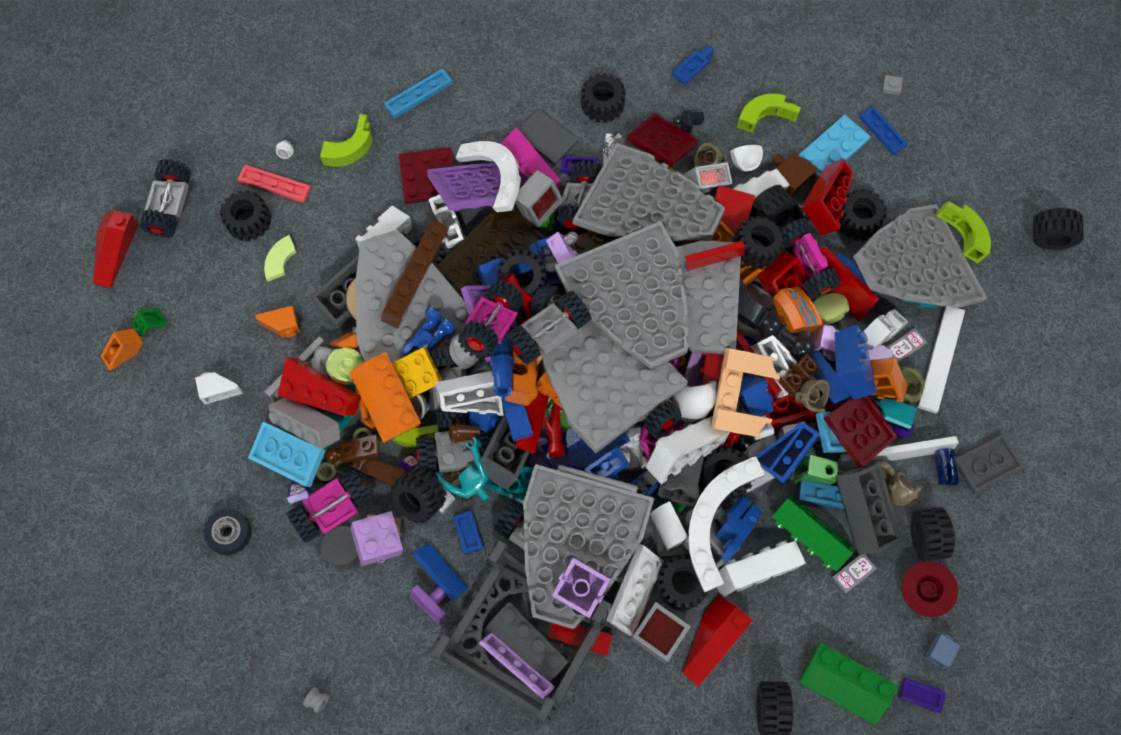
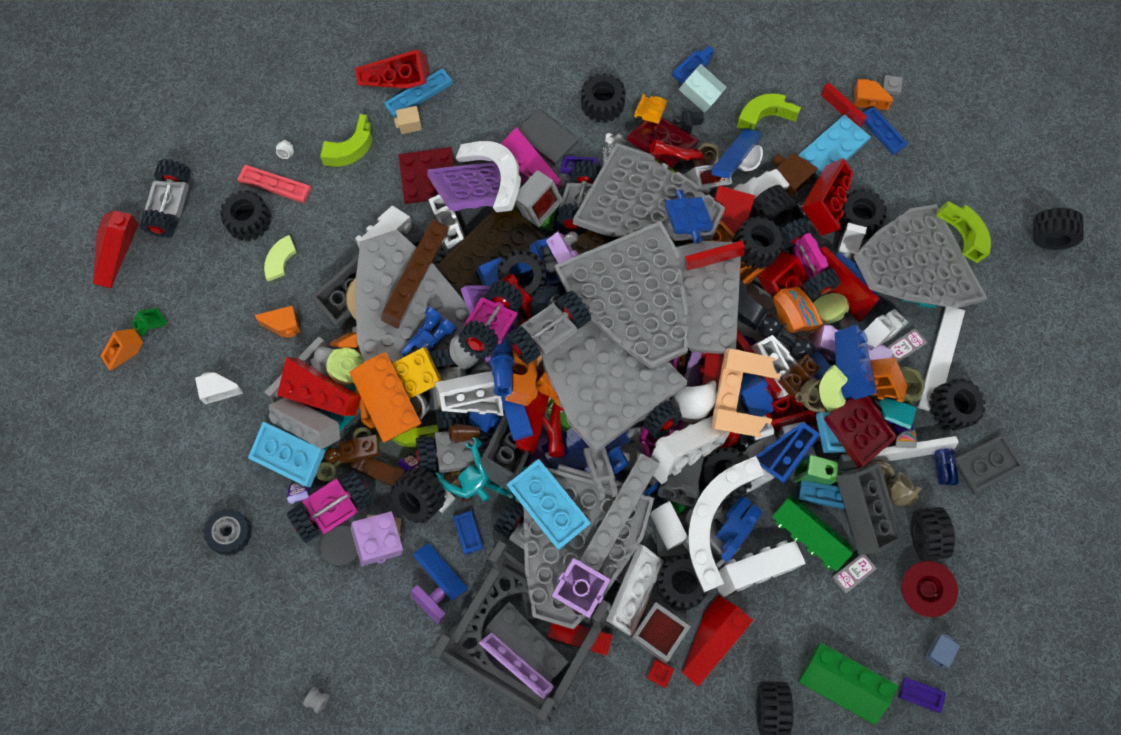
none -> red wedge [355,49,429,89]
none -> tan brick [394,106,422,134]
none -> medium azure plate [506,459,591,551]
none -> light grey plate [580,453,659,572]
none -> light grey hinge [584,447,618,500]
none -> light orange plate [634,94,668,124]
none -> red tile [646,659,674,688]
none -> red plant [650,139,704,161]
none -> blue plate [665,189,713,244]
none -> light aqua slope [678,64,726,112]
none -> blue tile [712,128,762,179]
none -> yellowish green tile [819,365,848,412]
none -> red tile [821,83,867,128]
none -> white arch [836,223,867,262]
none -> orange slope [853,79,893,110]
none -> light grey tile [896,430,917,448]
none -> black tyre [929,378,986,431]

